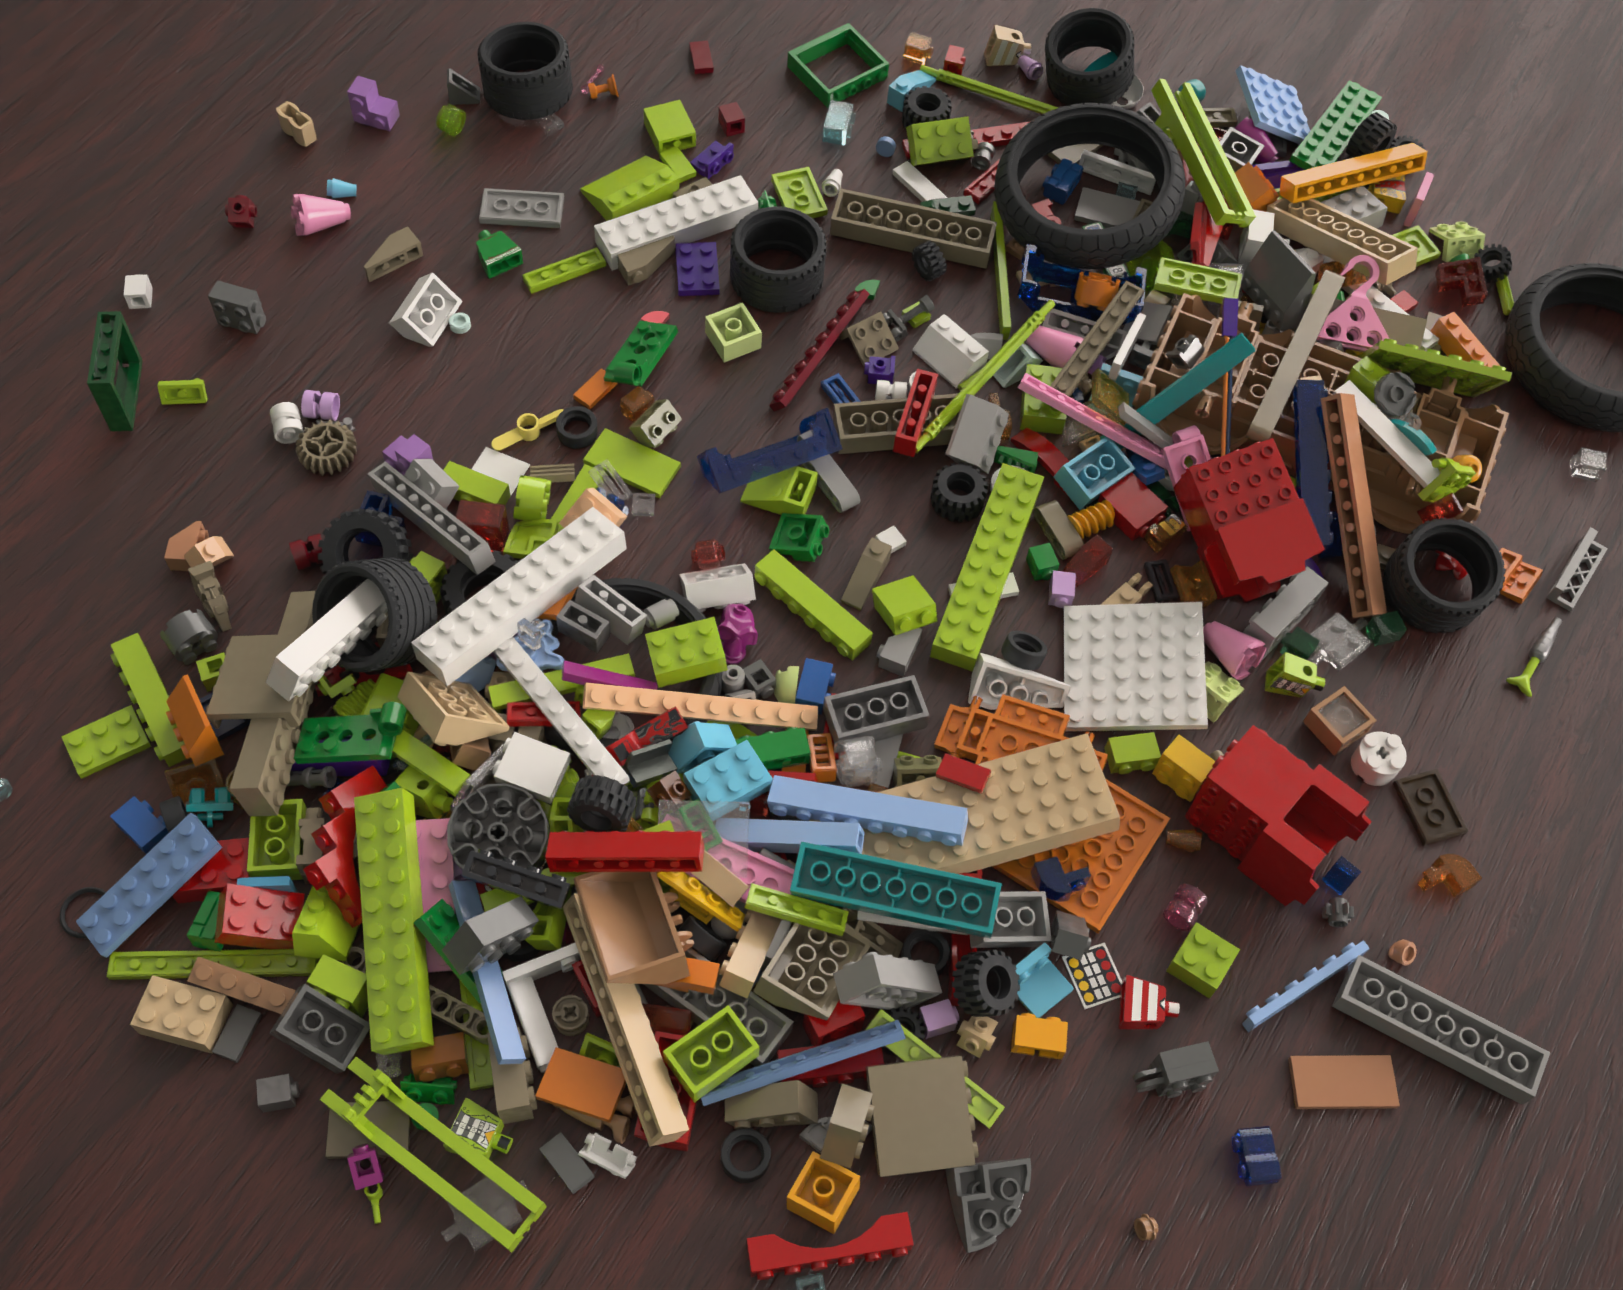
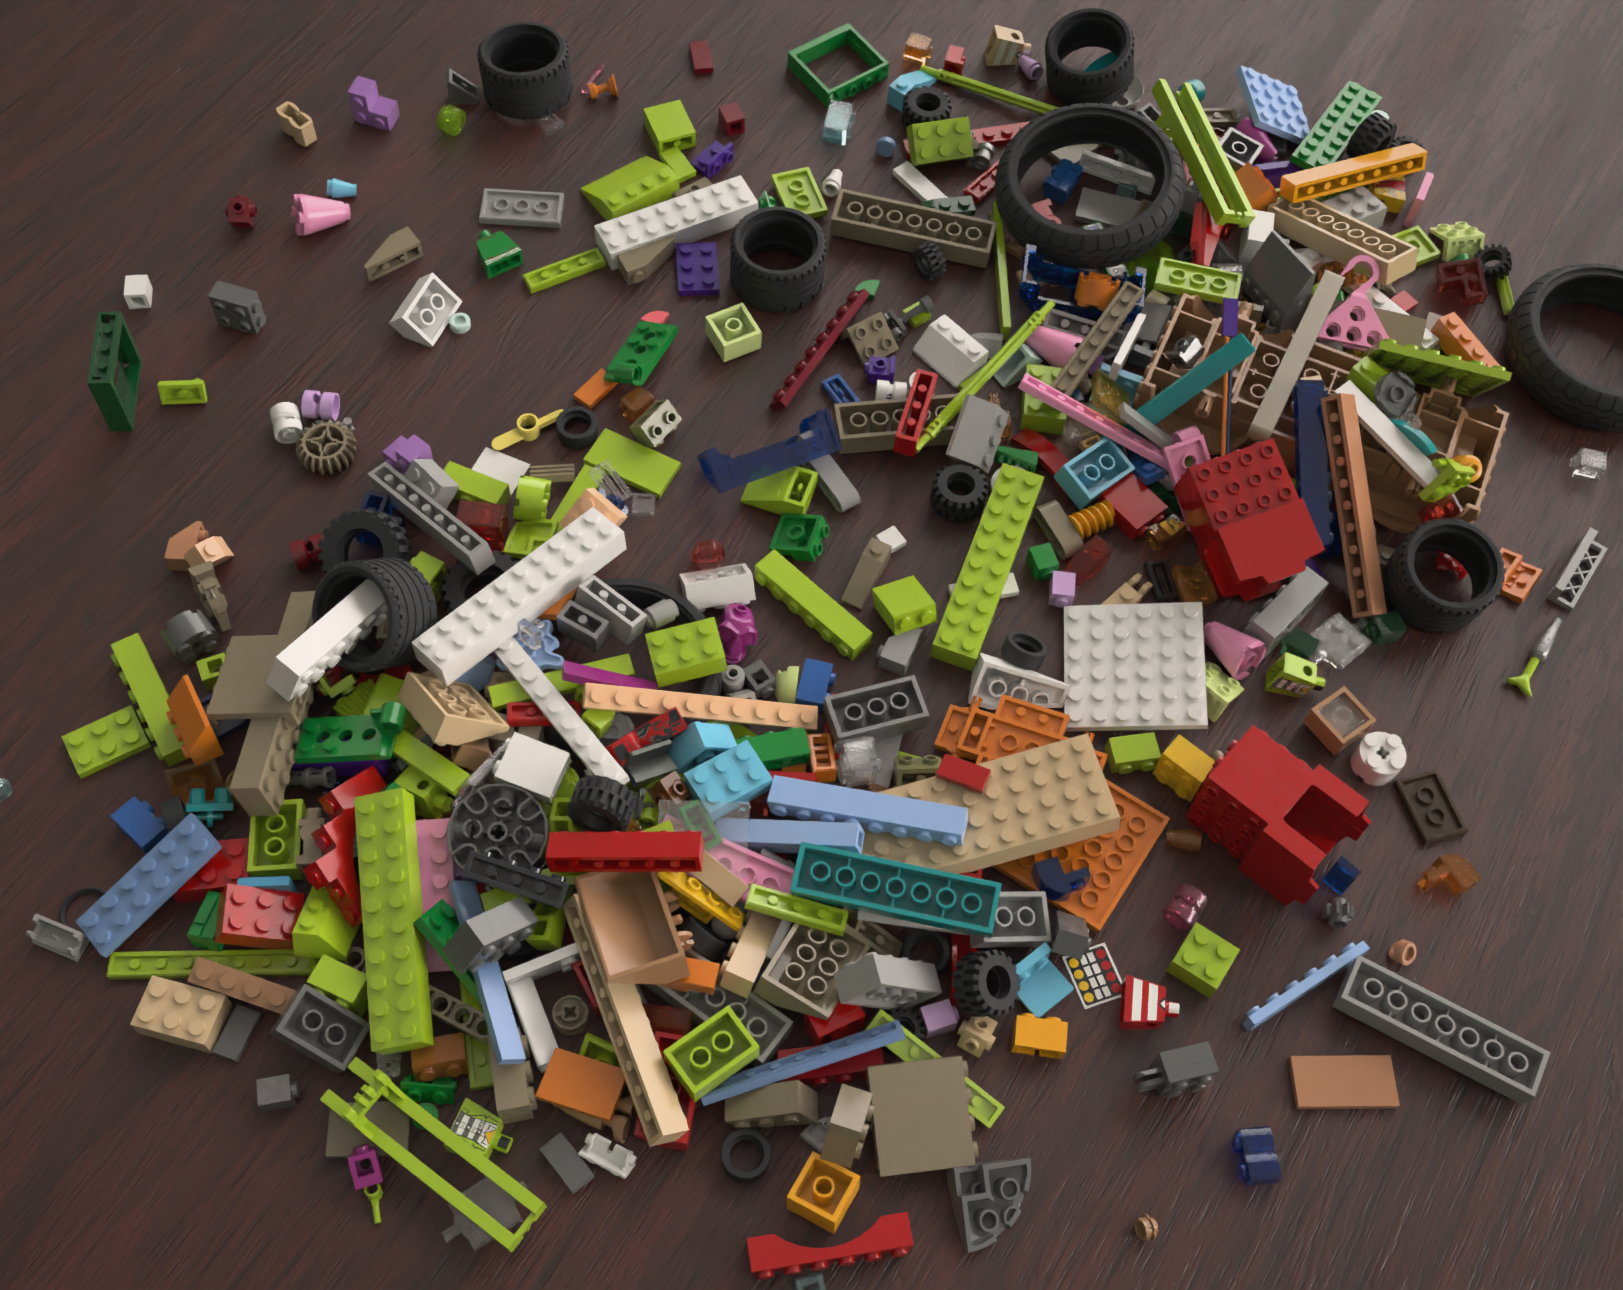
none -> light grey hinge [26,913,90,962]

